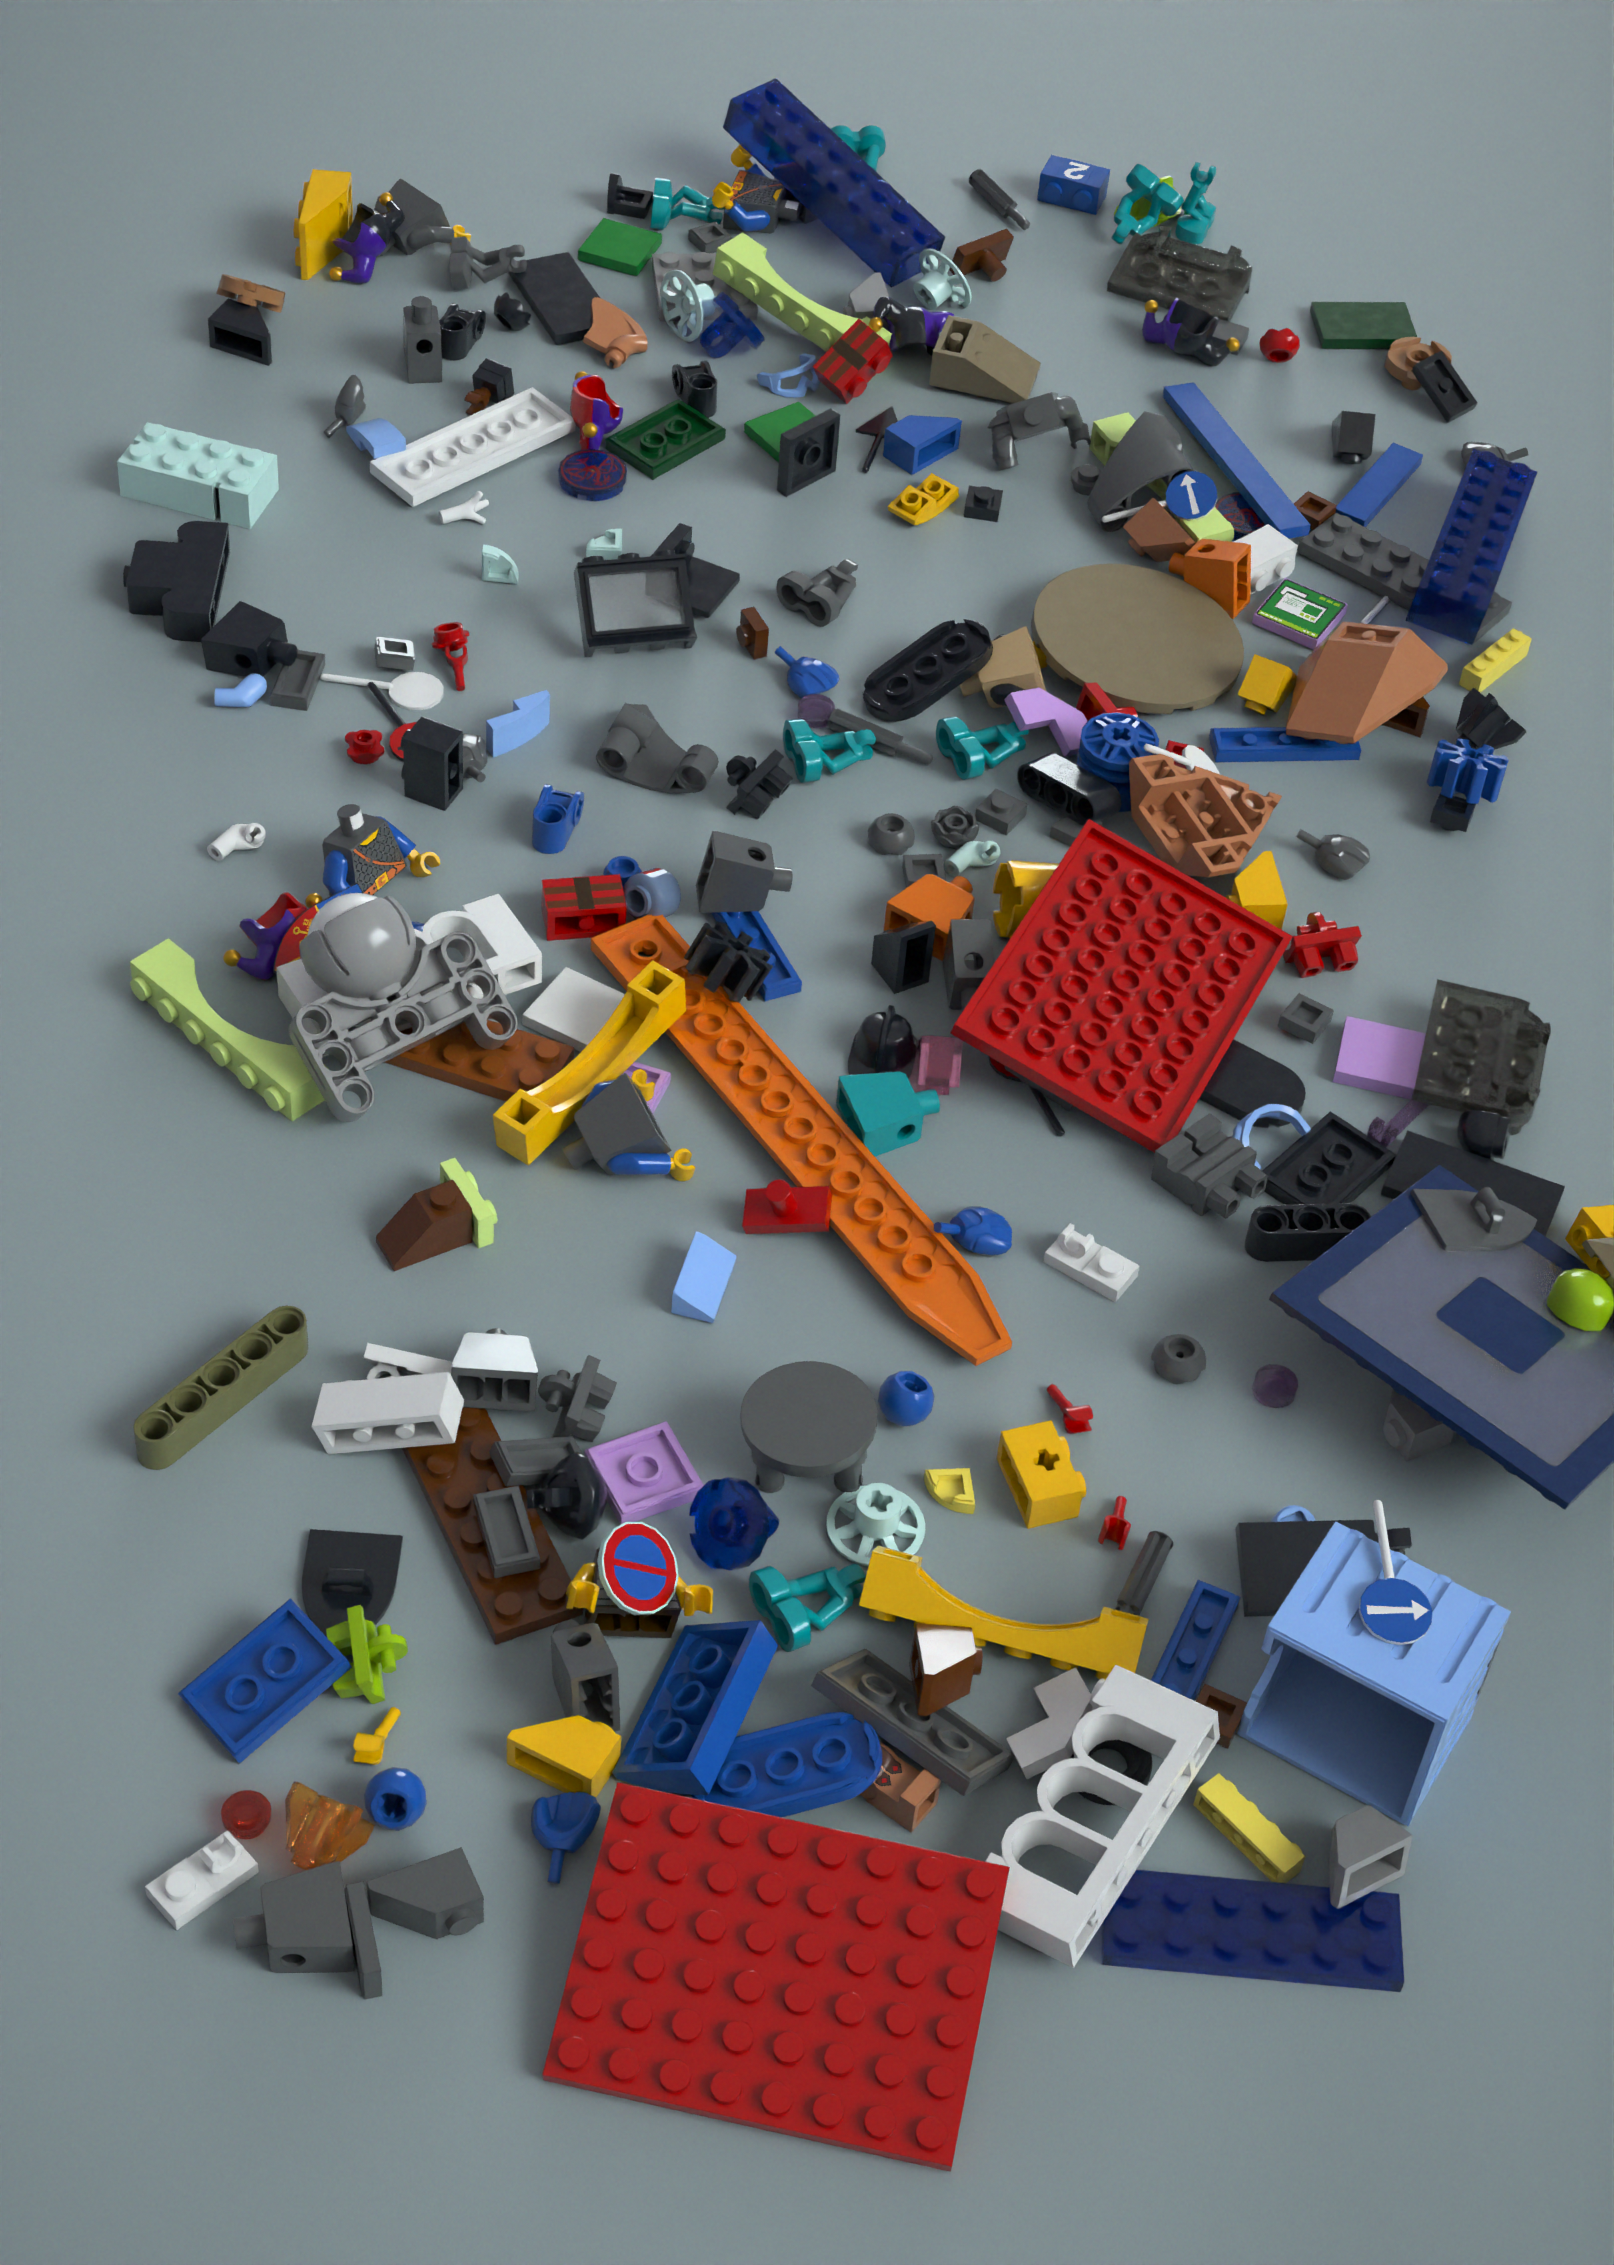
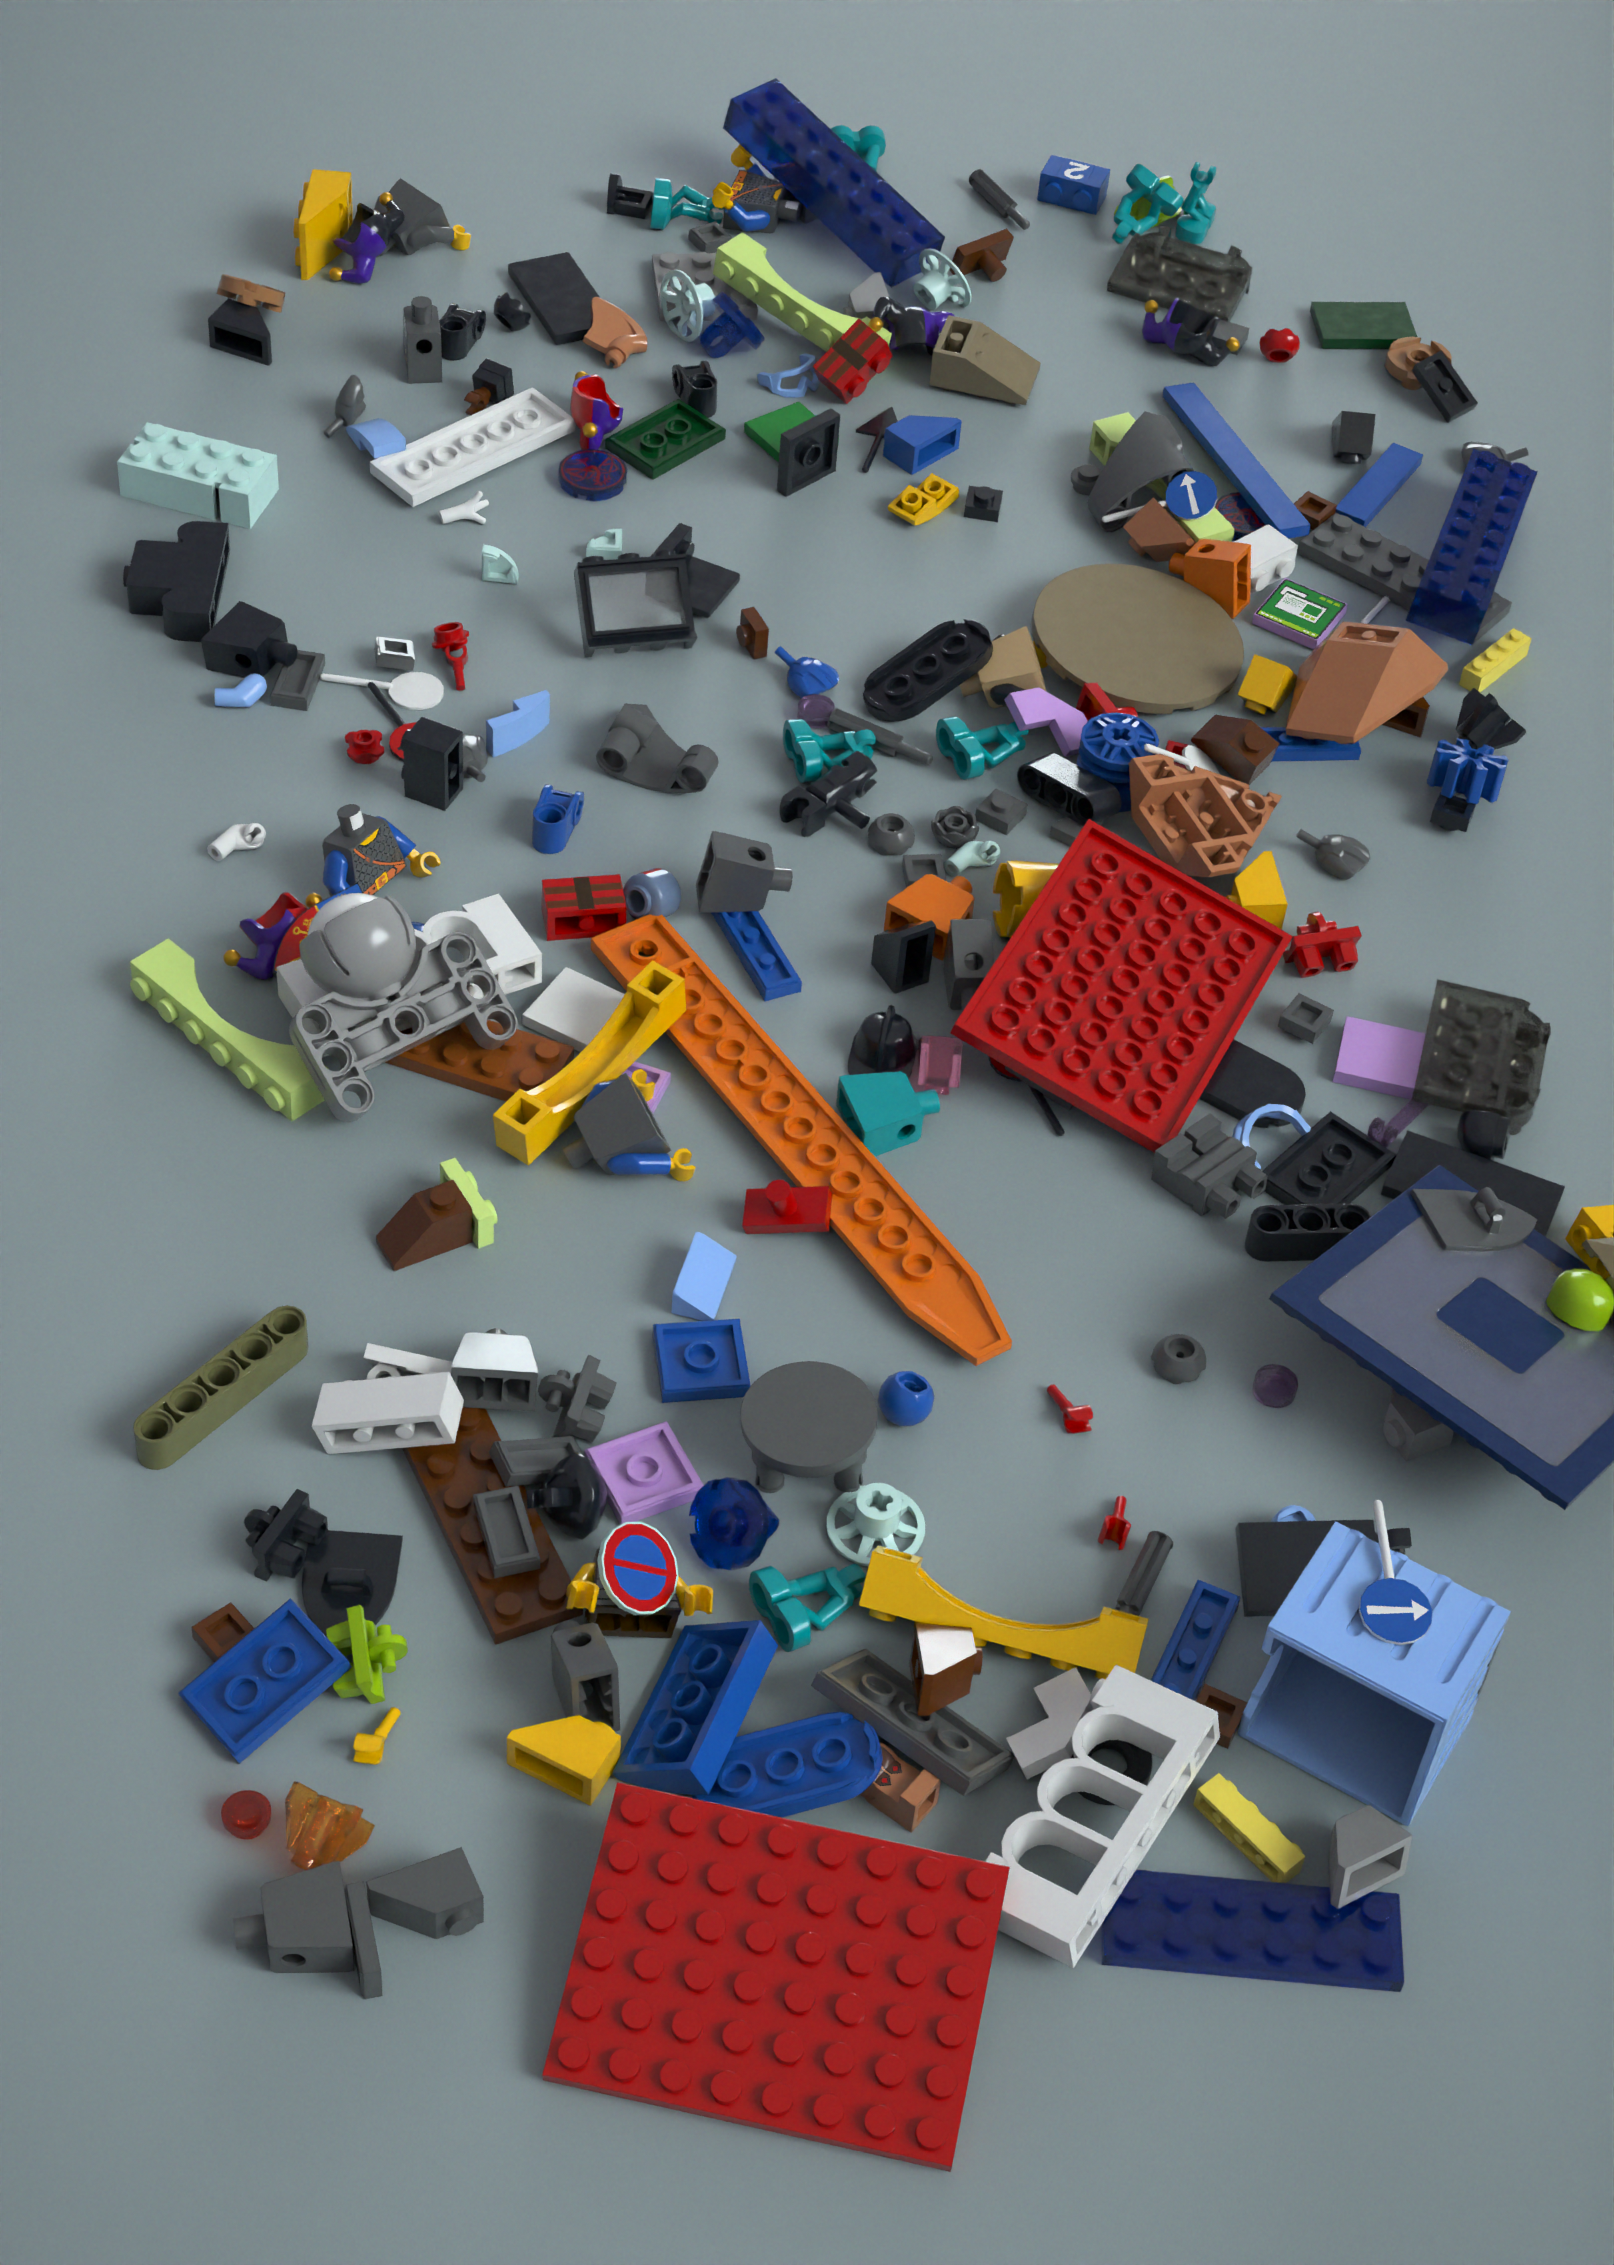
white plate [145,1830,259,1931] -> none
blue piece [364,1767,427,1831] -> none
dark grey piece [449,236,527,290] -> none
blue piece [531,1791,601,1884] -> none
green tile [578,218,662,276] -> none
blue plate [603,856,642,889] -> none
black gear [684,922,773,1002] -> none
black hips [726,749,793,819] -> none
dark grey piece [777,559,858,627] -> none
light yellow tile [924,1468,975,1514] -> none
blue piece [934,1206,1012,1255] -> none
dark grey torso [988,392,1091,471] -> none
yellow brick [996,1420,1086,1529] -> none
white plate [1043,1223,1140,1302] -> none
none -> reddish brown plate [191,1602,254,1662]
none -> black hips [244,1489,328,1582]
none -> blue tile [652,1319,751,1403]
none -> black piece [780,751,877,837]
none -> reddish brown slope [1191,715,1280,785]

